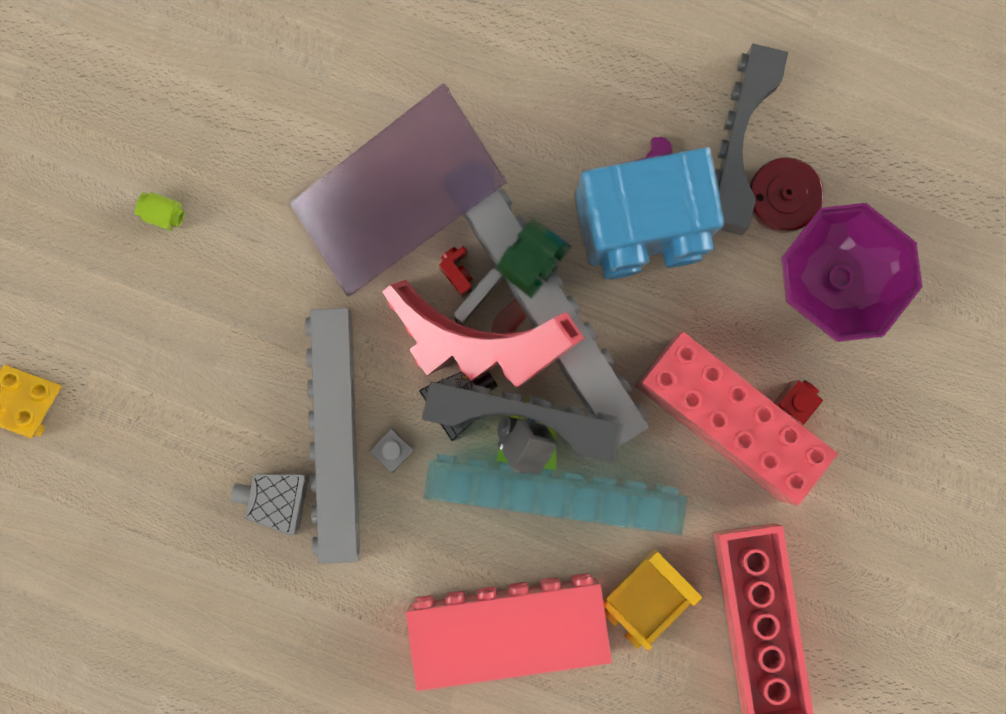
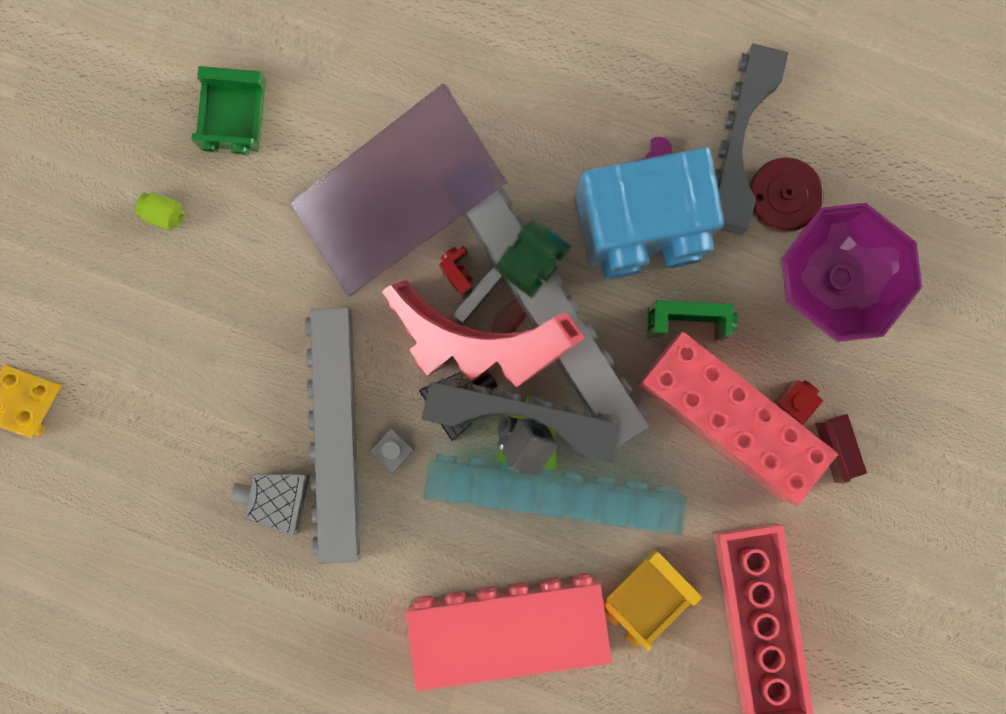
none -> green panel [191,66,266,155]
none -> green panel [647,300,738,341]
none -> dark red panel [815,414,867,484]

